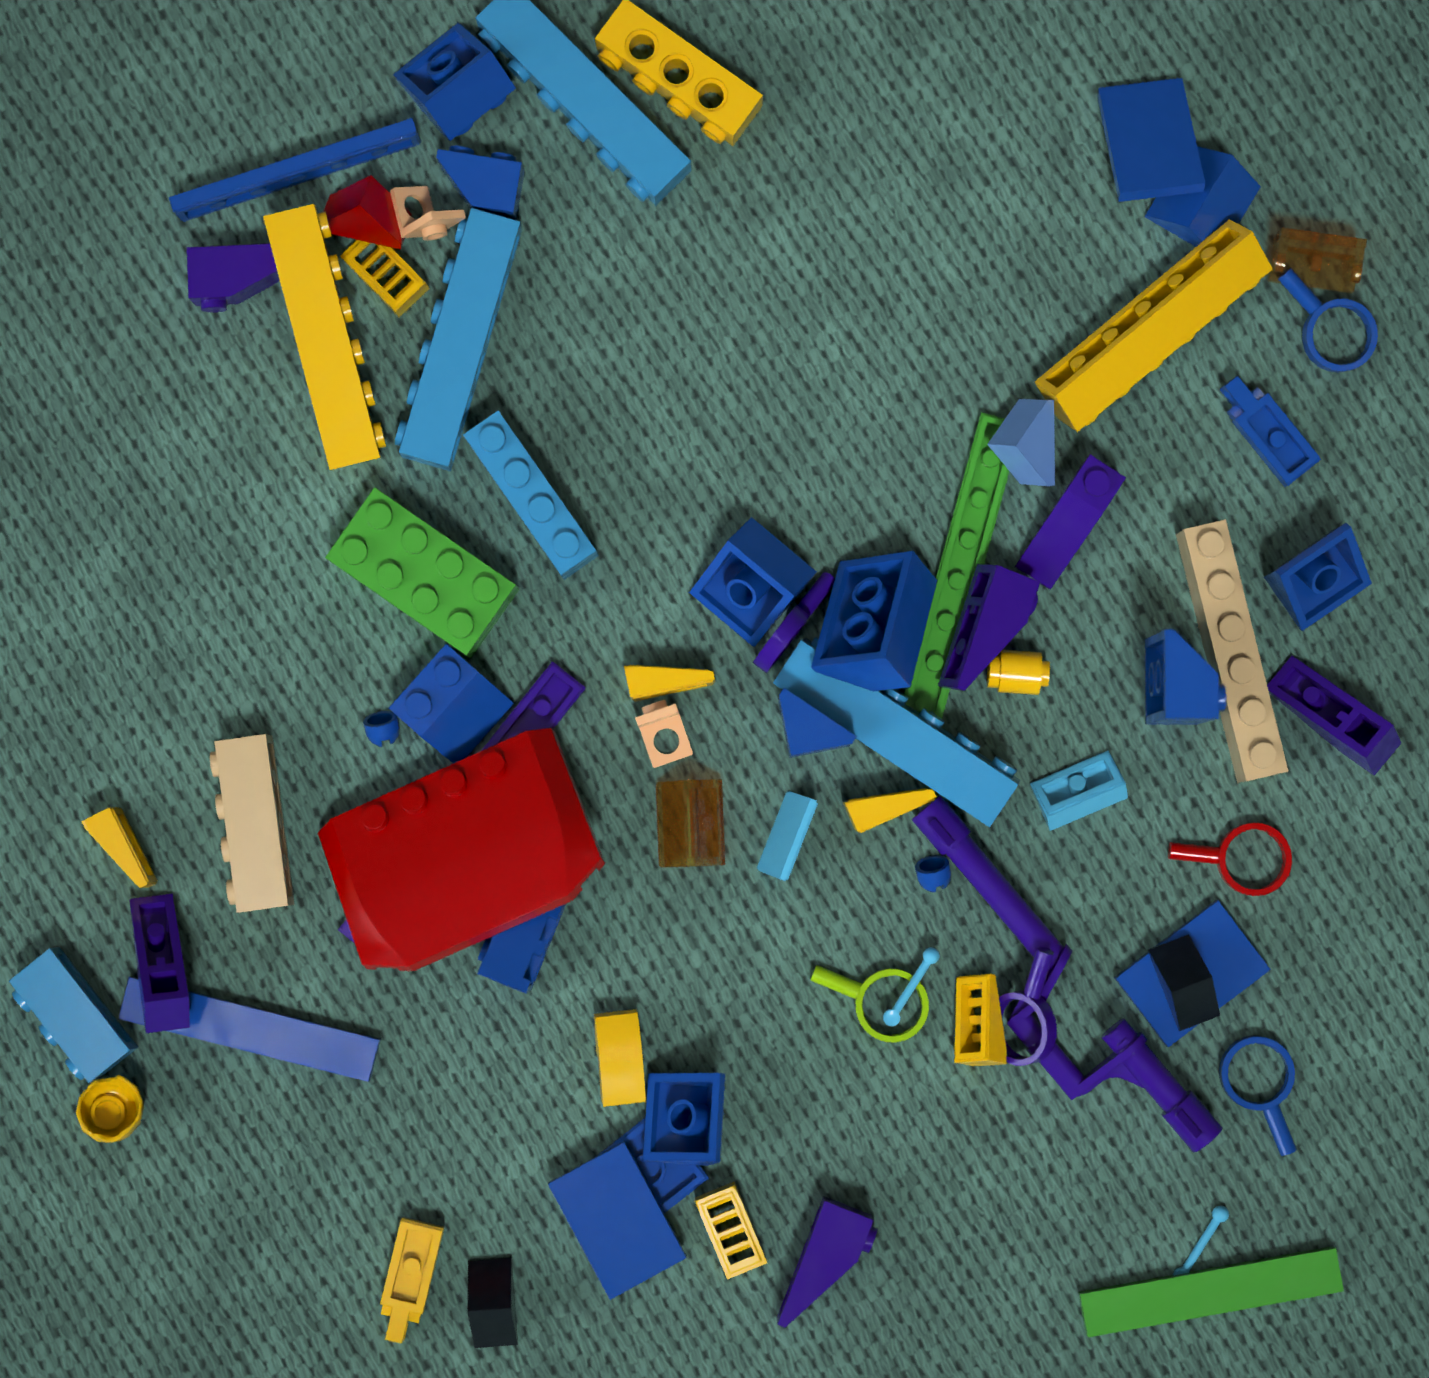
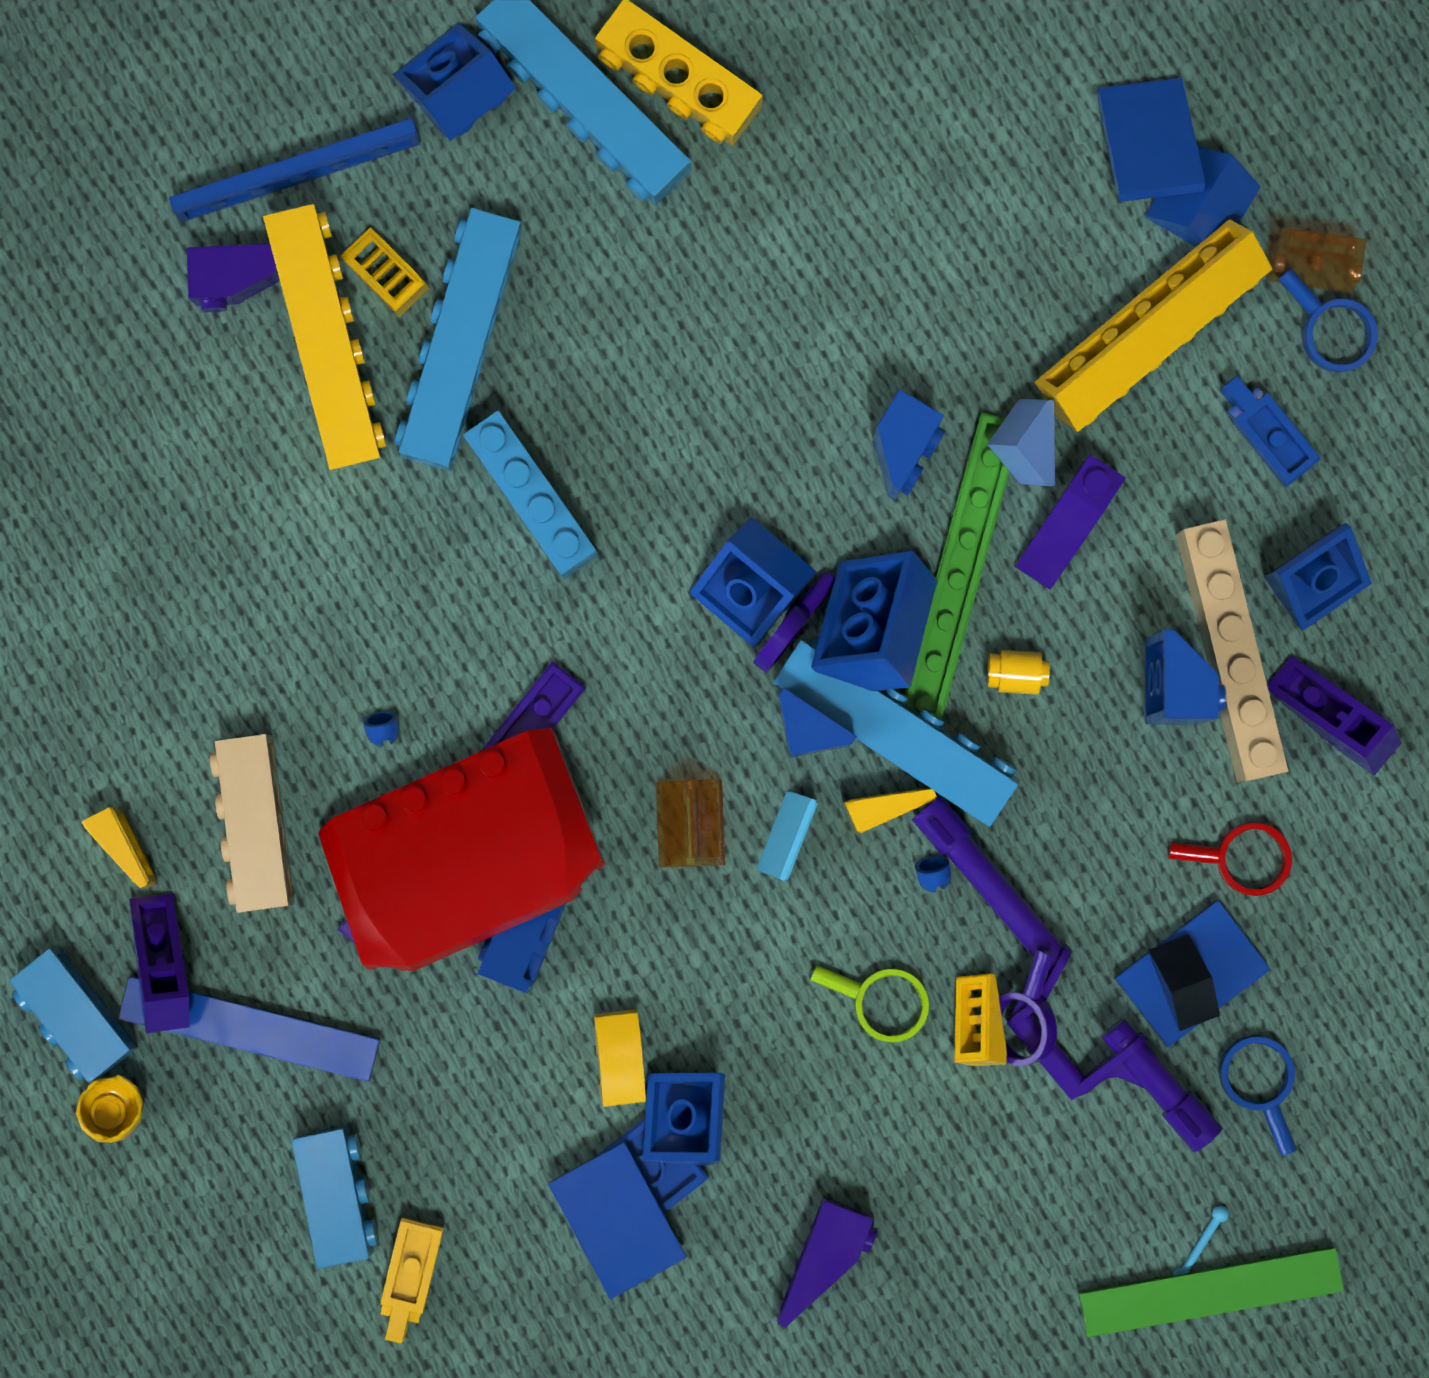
red slope [323,175,412,250] -> none
bright green brick [325,487,520,659] -> none
blue slope [389,644,514,763] -> none
light nougat bracket [390,186,466,241] -> none
blue slope [436,146,525,221] -> none
black slope [467,1257,518,1348] -> none
yellow slope [624,665,715,702] -> none
light nougat bracket [635,700,693,768] -> none
yellow slope [695,1181,767,1280] -> none
medium azure hinge [883,947,940,1026] -> none
dark purple slope [938,564,1040,691] -> none
medium azure slope [1030,750,1128,831] -> none
none -> dark azure brick [292,1125,379,1269]
none -> blue slope [873,389,946,501]

